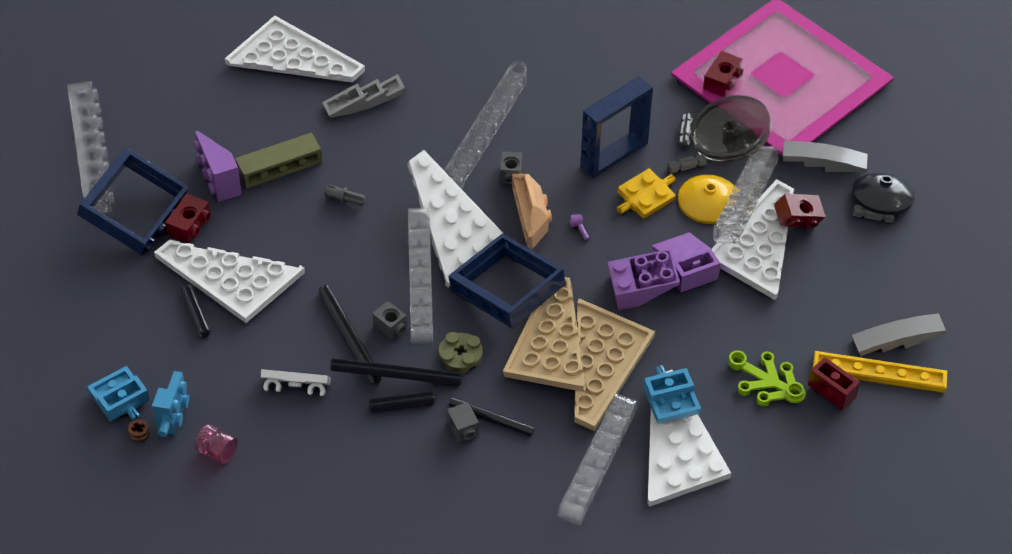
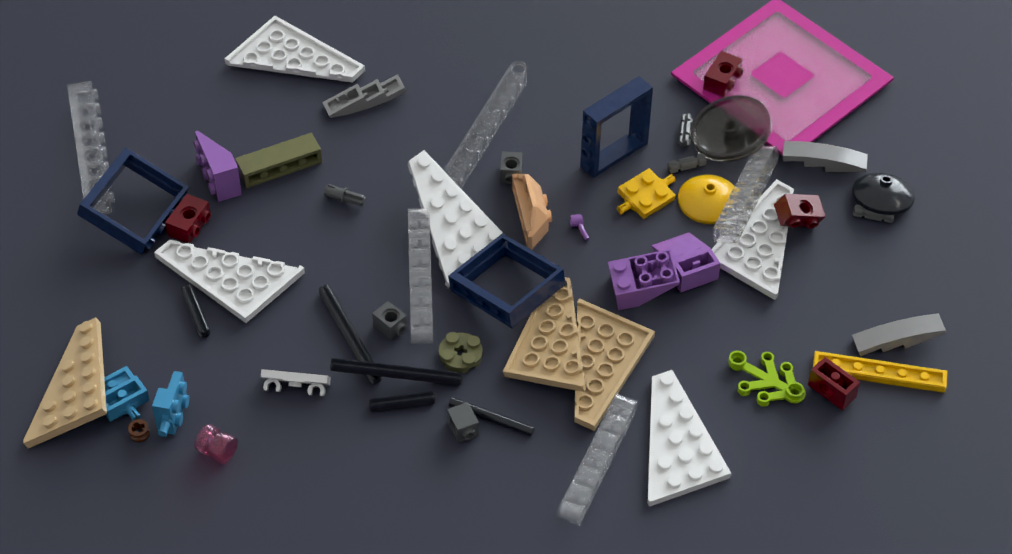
dark azure plate [643,365,701,424] -> none
none -> tan wing [23,317,107,449]

